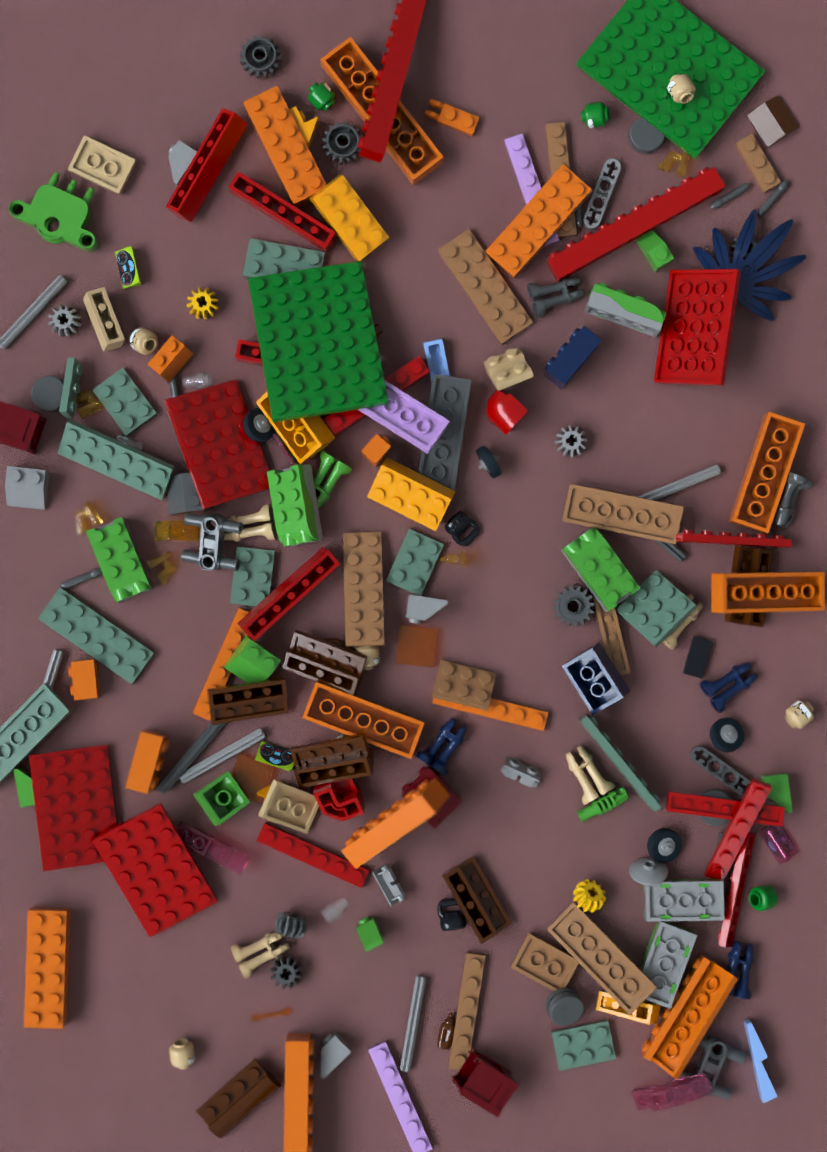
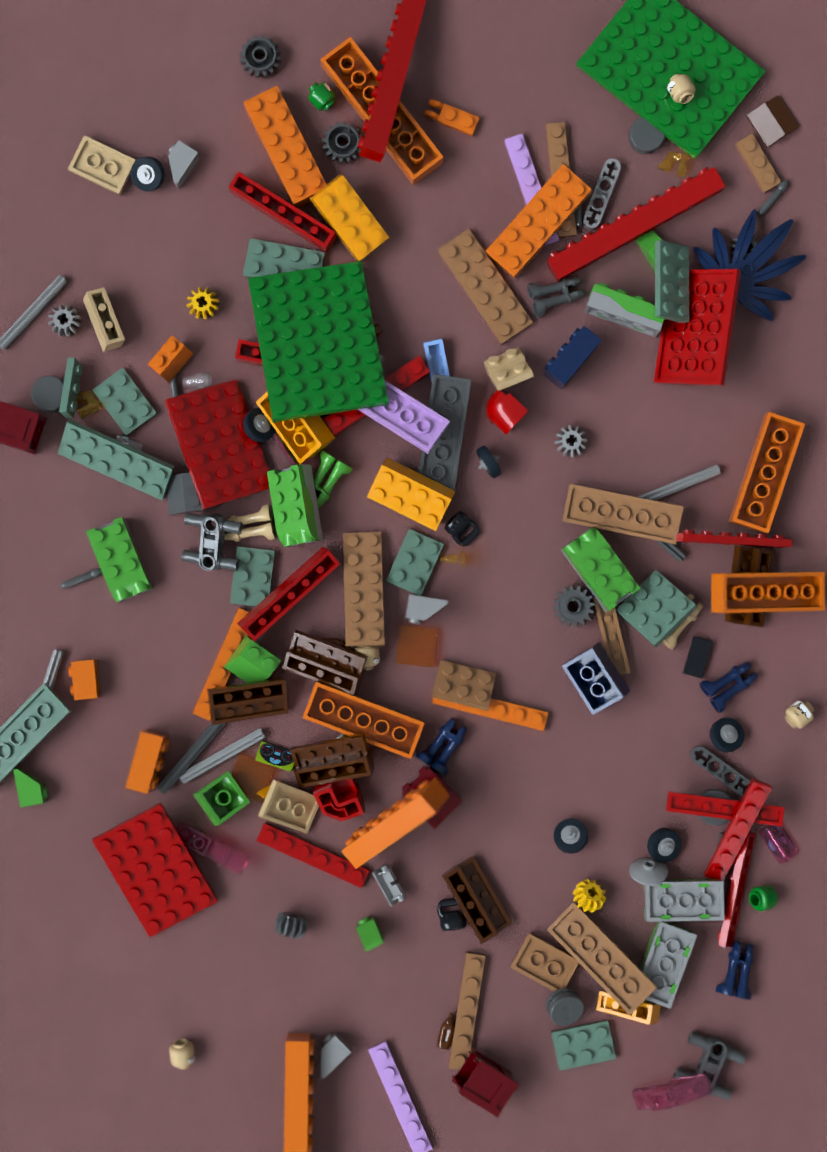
light grey slope [5,466,50,510] -> none
bright green piece [9,172,98,252] -> none
orange brick [24,907,71,1029] -> none
red plate [29,745,117,872] -> none
sand green plate [38,587,155,684] -> none
clear yellow piece [74,501,103,535] -> none
slope [115,246,142,289] -> none
tan head [129,327,158,355] -> none
clear yellow piece [146,551,176,585] -> none
clear yellow slope [154,520,199,541] -> none
red brick [166,108,248,223] -> none
reddish brown brick [196,1058,281,1139] -> none
tan piece [230,932,290,979] -> none
clear orange hinge [250,1008,290,1023] -> none
dark grey gear [270,956,303,990] -> none
light orange slope [289,106,319,148] -> none
clear cone [320,897,350,924] -> none
orange brick [361,434,391,467] -> none
light grey axle [400,975,426,1072] -> none
light grey hinge [500,757,542,788] -> none
tan piece [565,745,615,805] -> none
bright green hinge [577,787,629,823] -> none
sand green plate [578,714,661,812] -> none
green head [581,102,610,128] -> none
orange plate [641,954,711,1061] -> none
orange plate [651,958,738,1079] -> none
dark grey piece [710,183,751,209] -> none
light blue slope [743,1018,778,1103] -> none
bright green slope [760,772,793,813] -> none
dark grey piece [773,472,814,528] -> none
none -> black wheel [130,156,165,192]
none -> black wheel [553,818,588,854]
none -> sand green plate [655,240,689,323]

